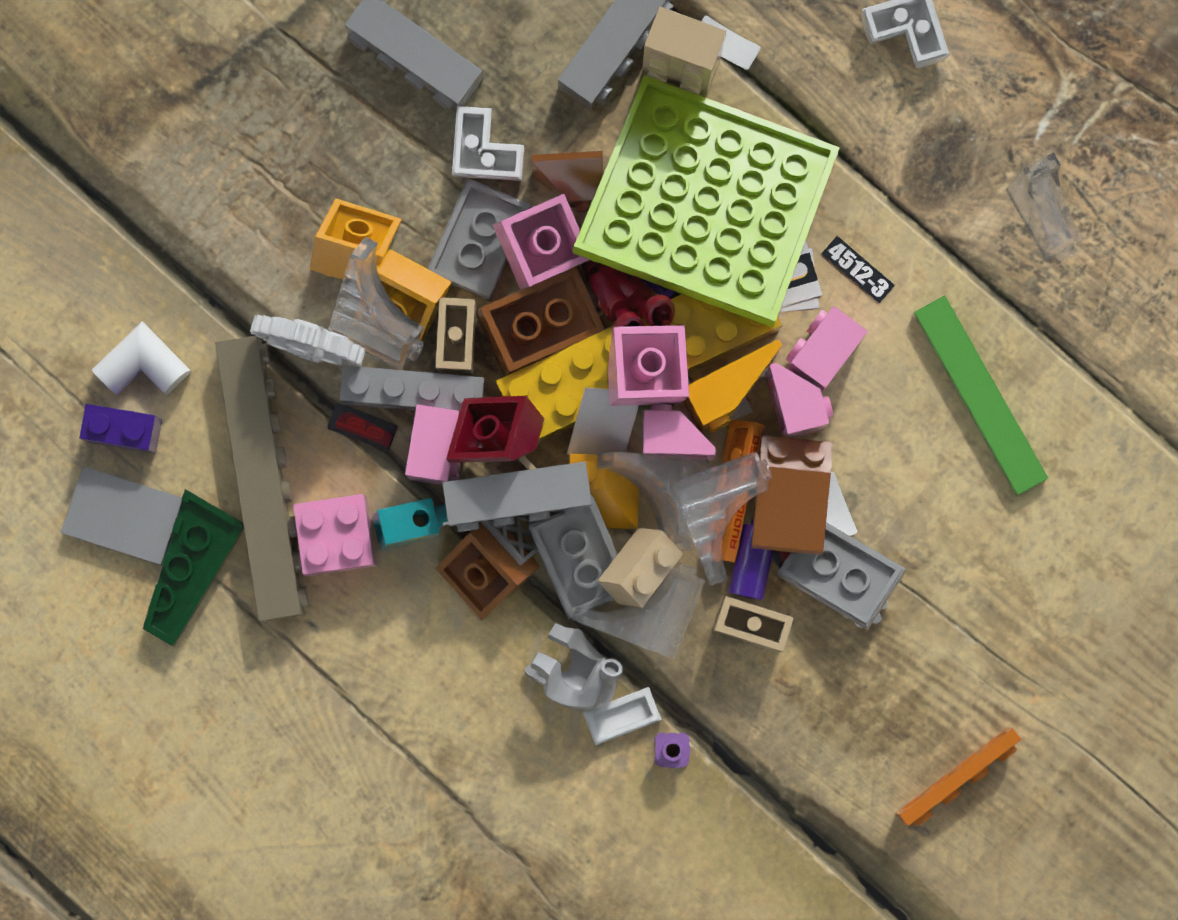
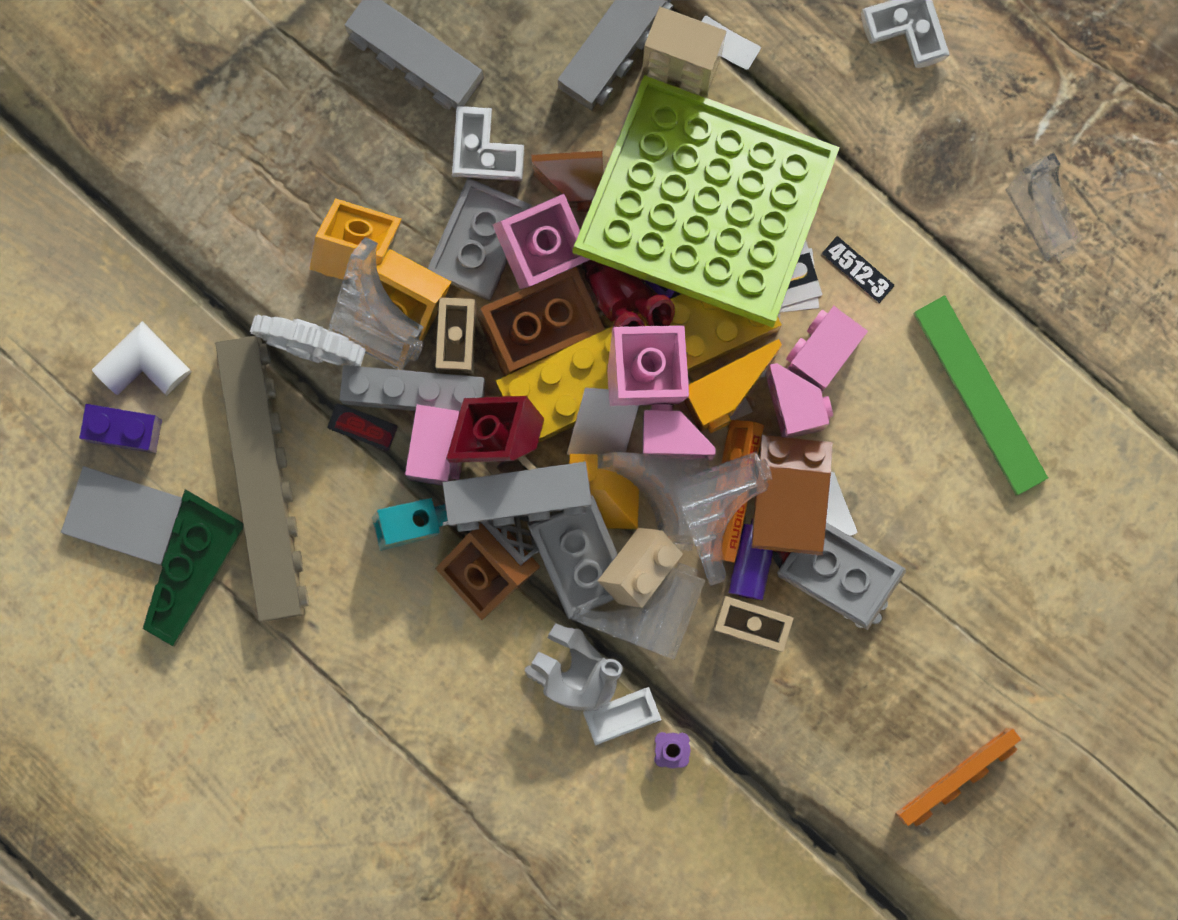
bright pink brick [293,494,377,576] -> none

